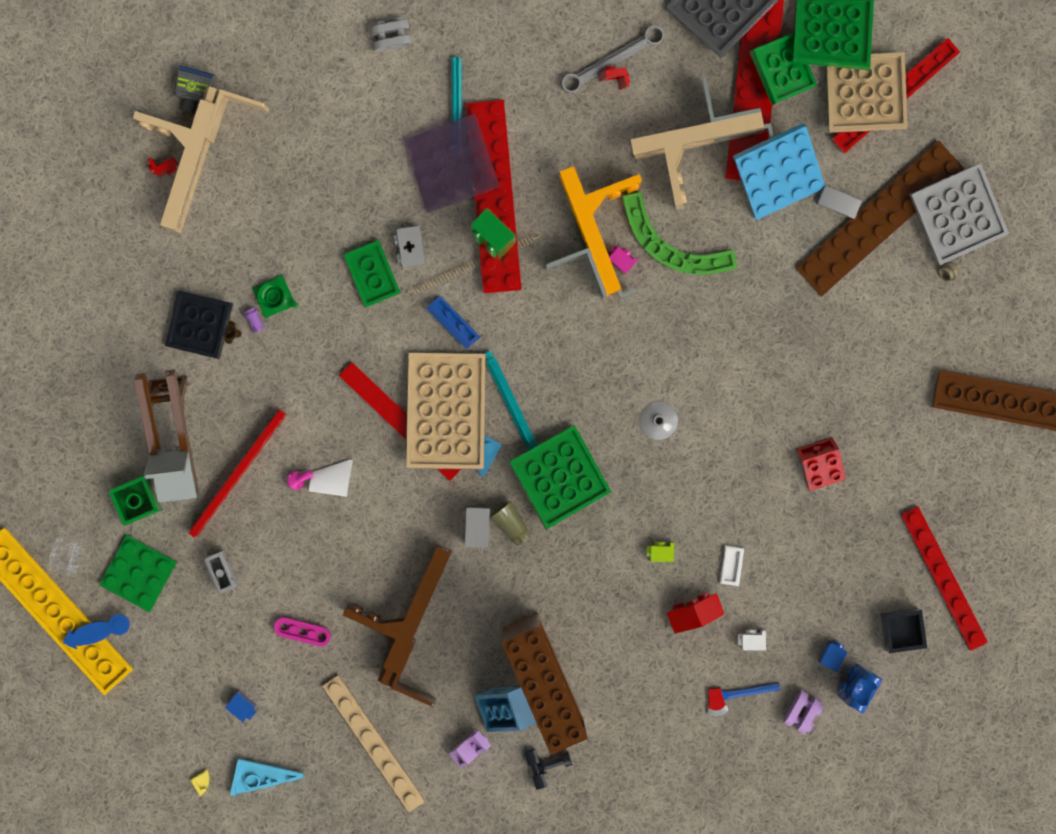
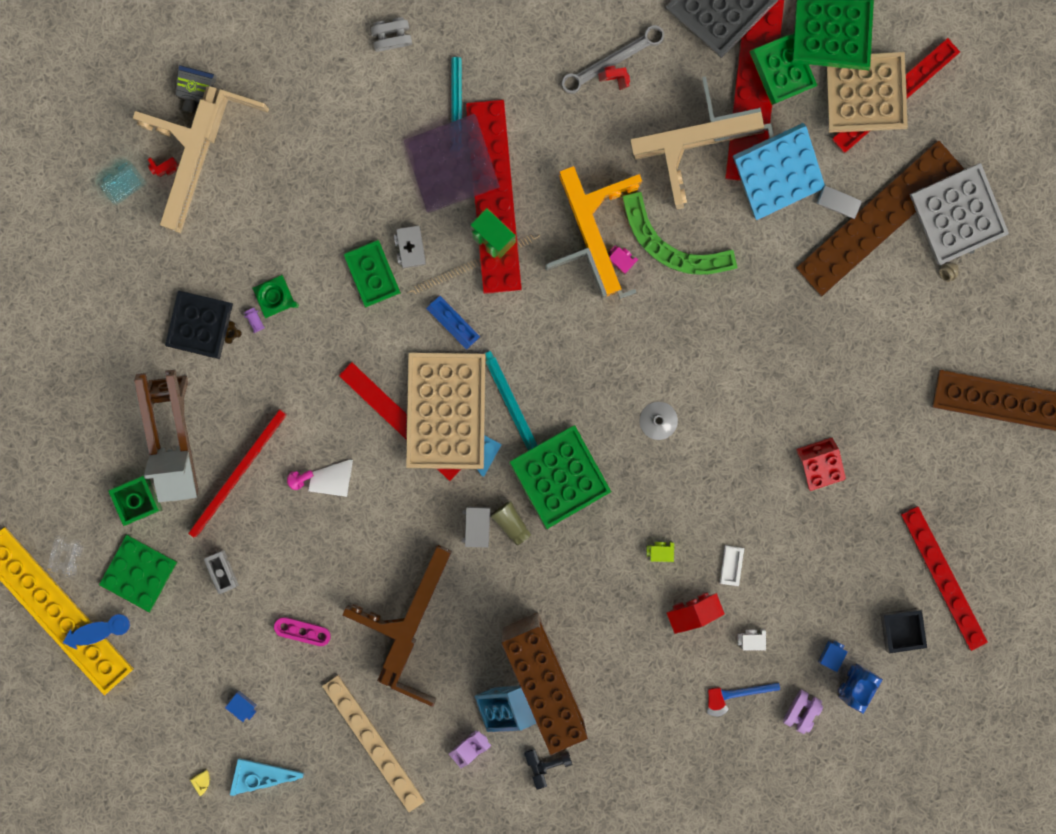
none -> clear light blue brick [100,163,147,206]

